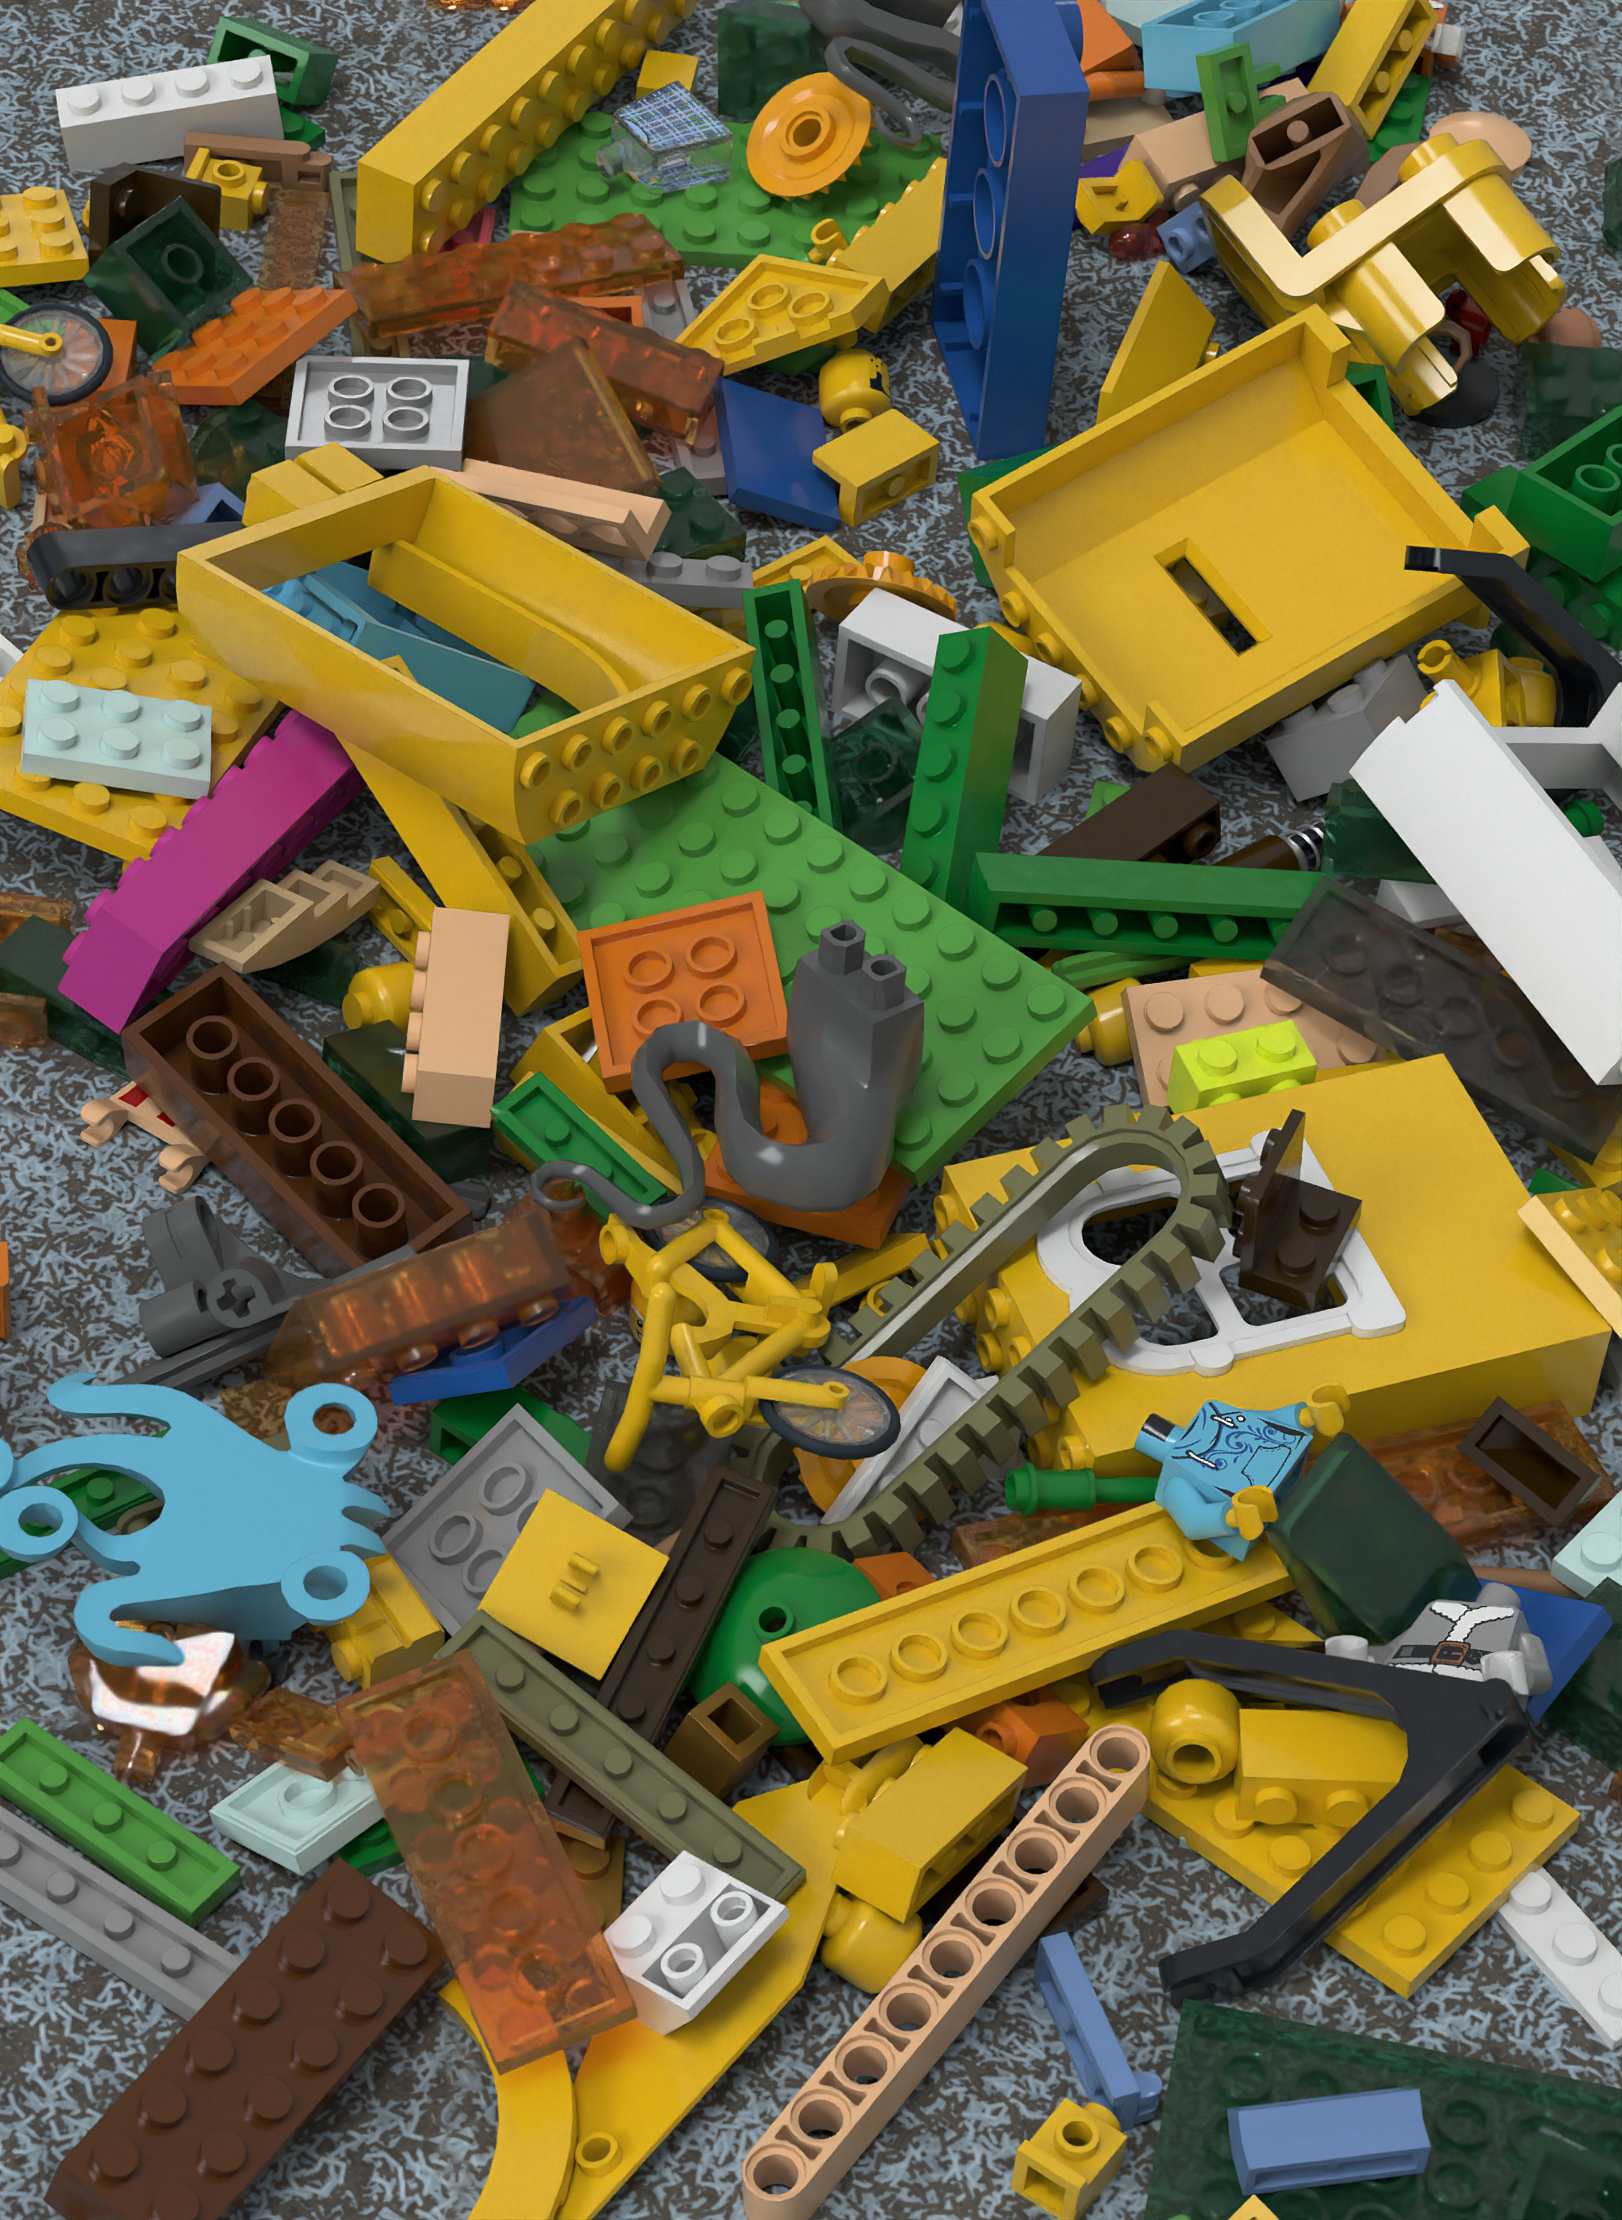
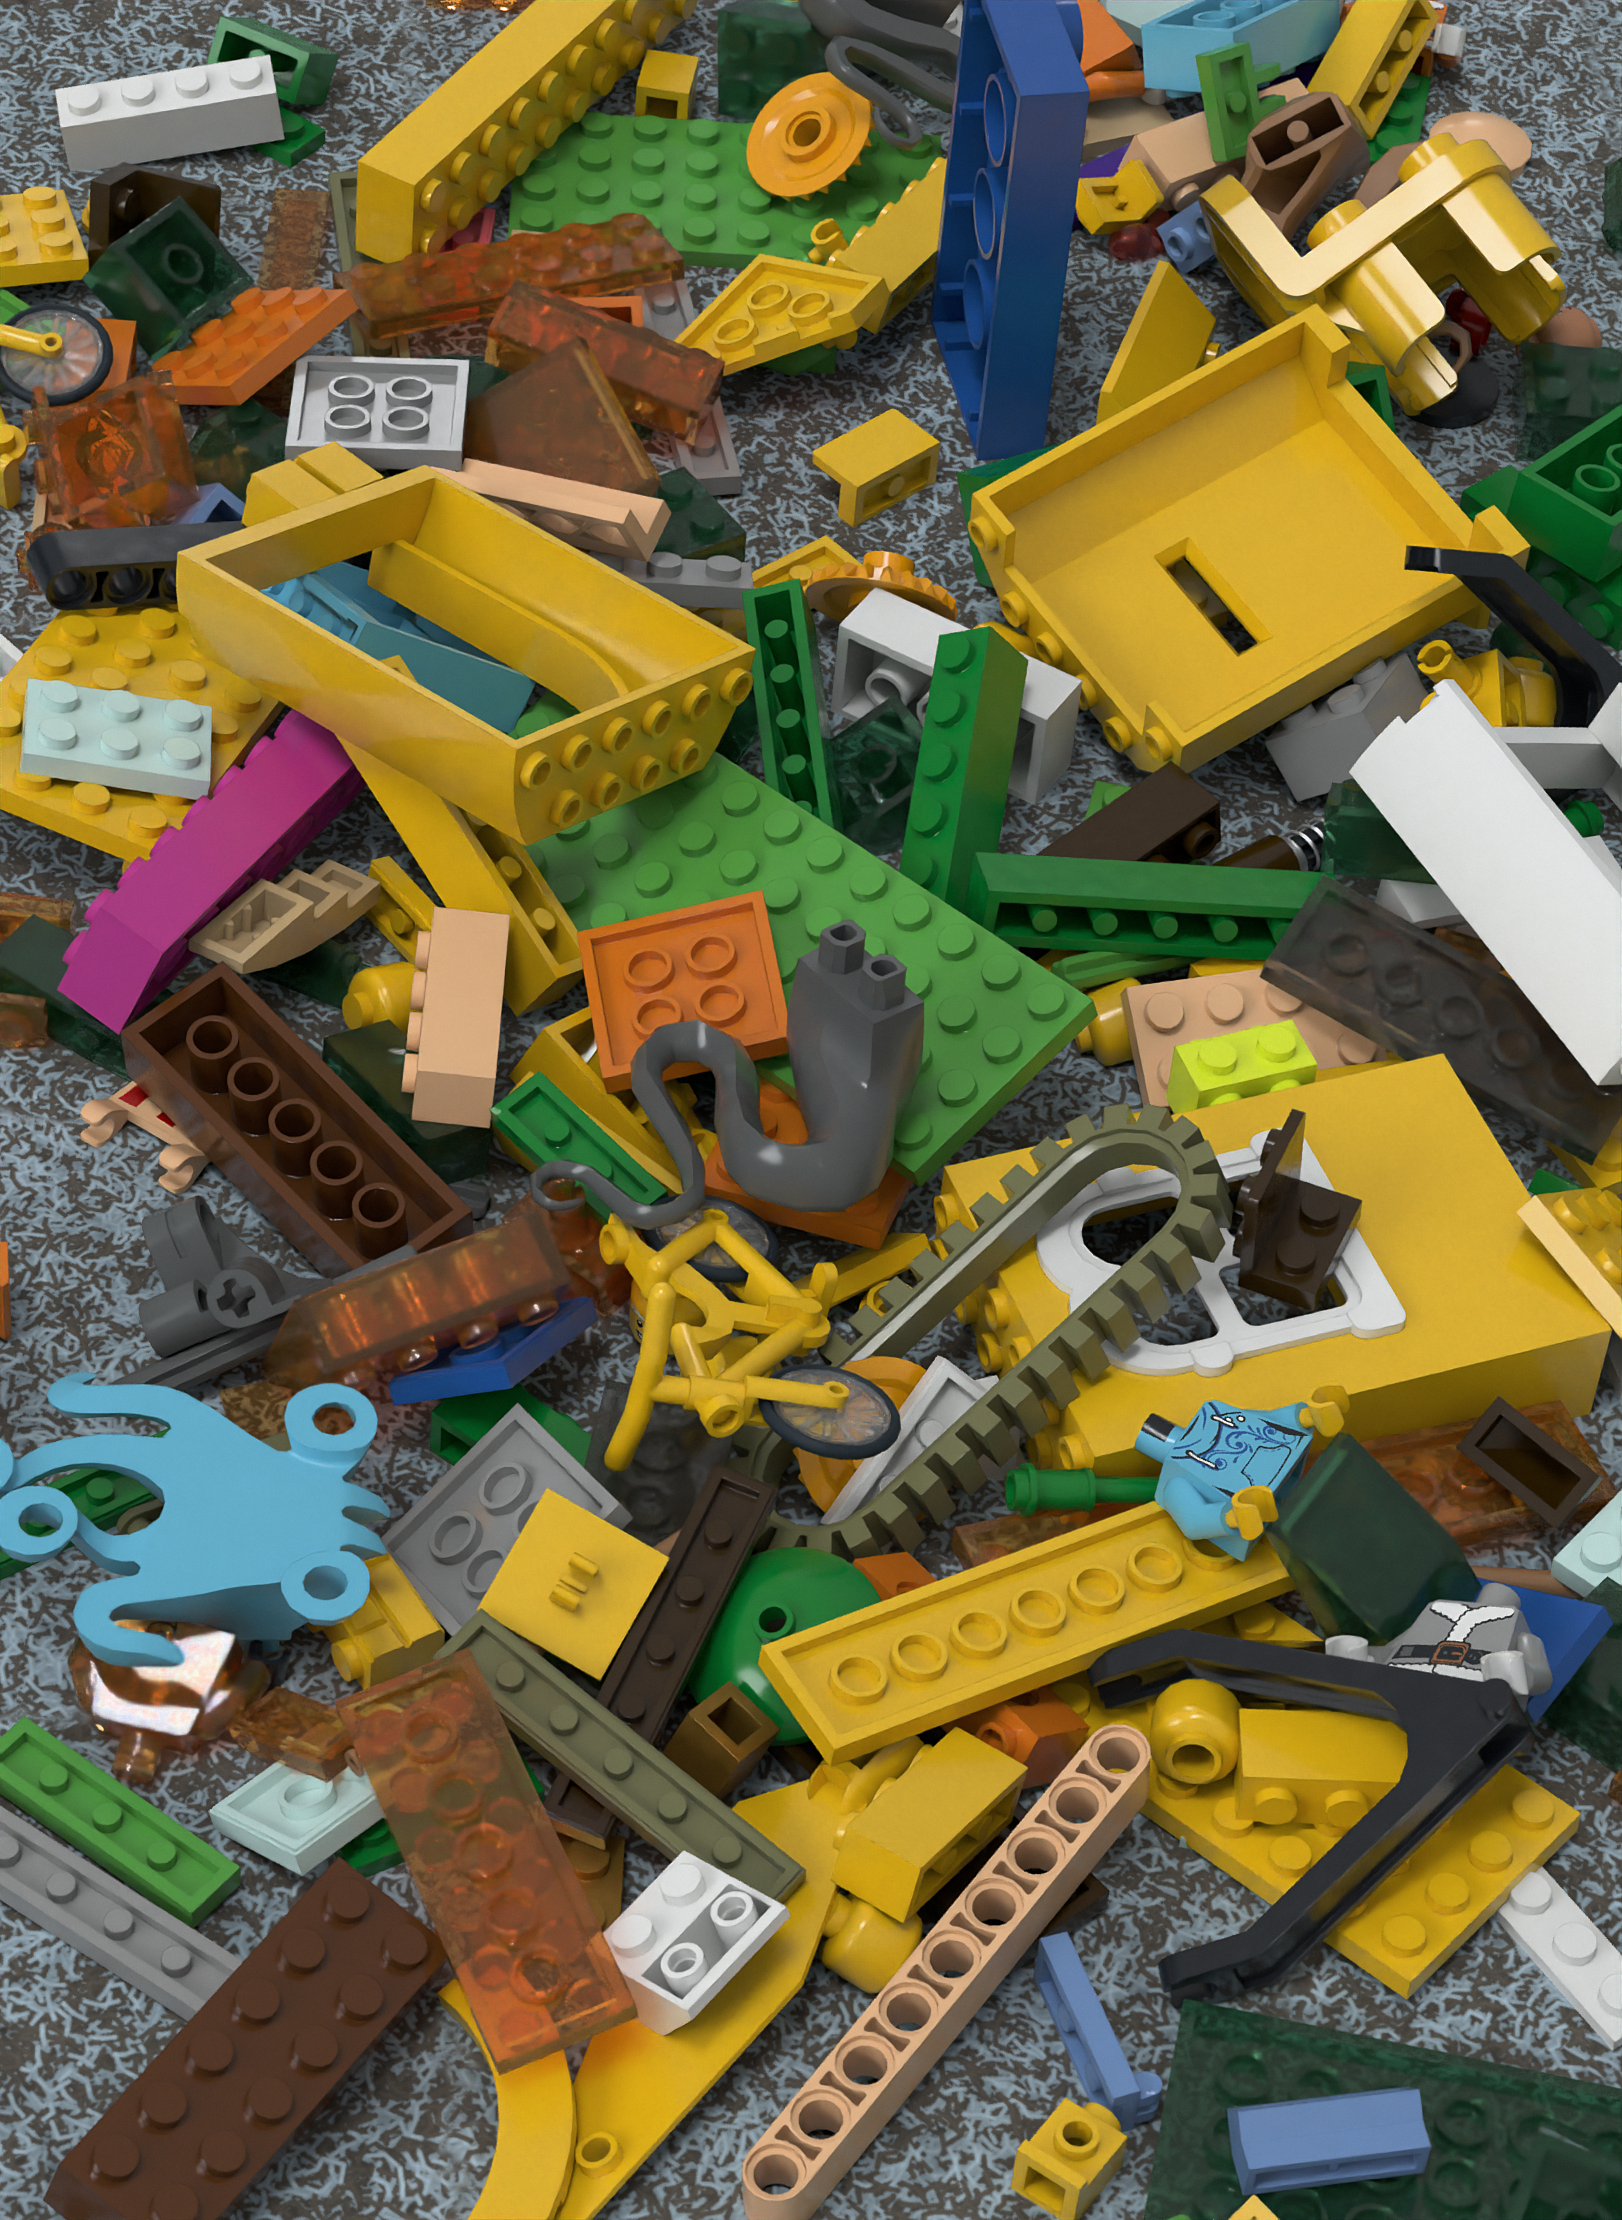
medium nougat hinge [184,131,332,195] -> none
yellow brick [185,147,270,232] -> none
clear torso [595,80,734,195] -> none
blue tile [712,378,840,532] -> none
yellow head [818,348,893,433] -> none

